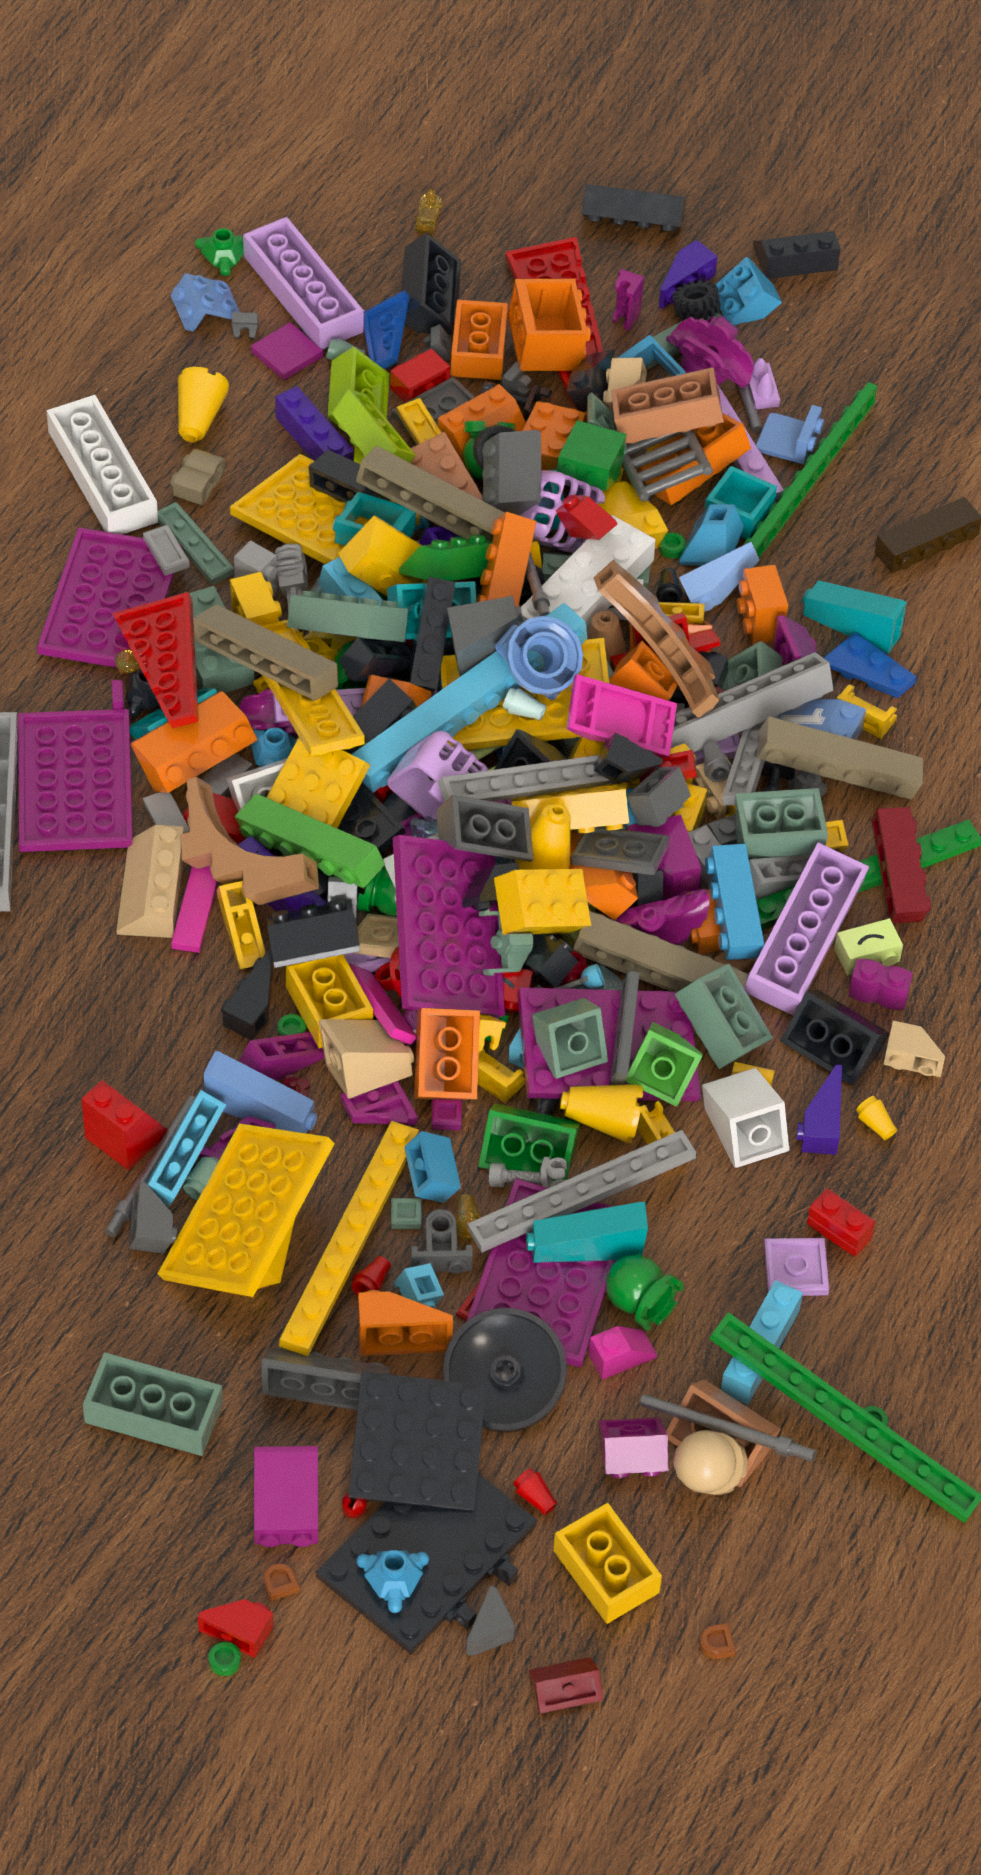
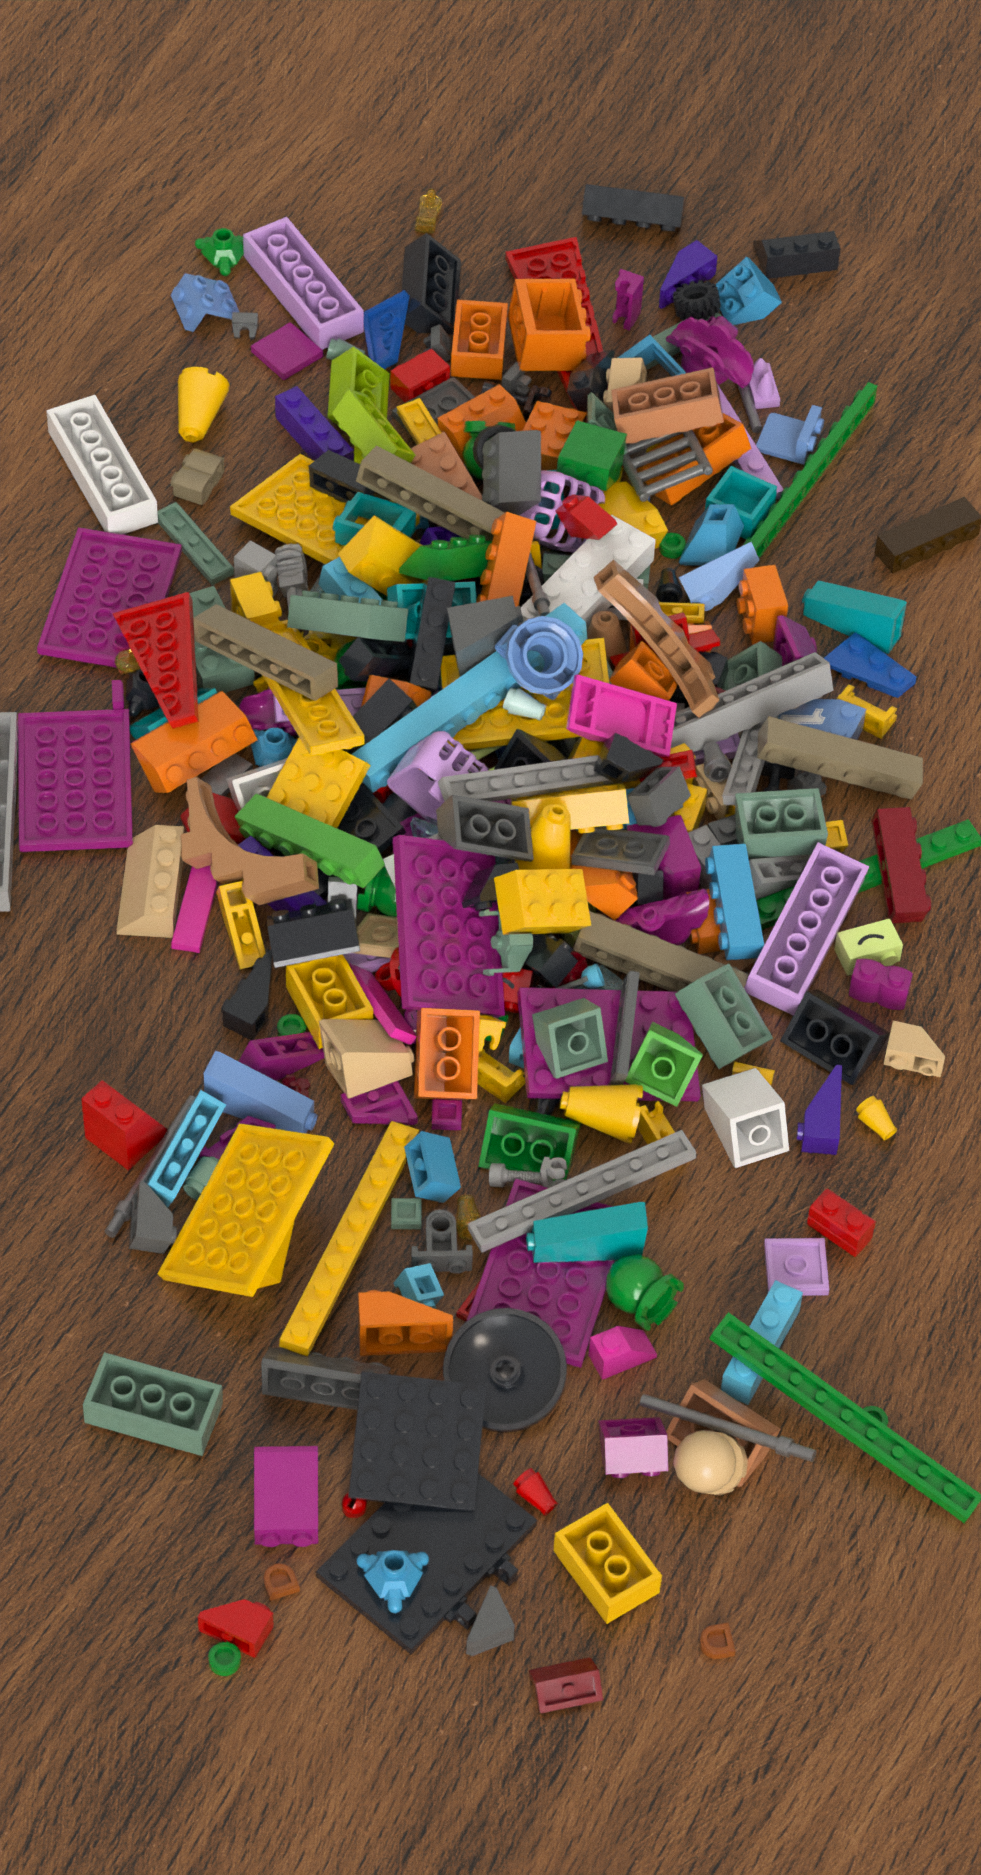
light grey tile [143,525,189,576] -> none
light grey tile [143,792,190,833] -> none
red cone [351,1256,391,1296] -> none

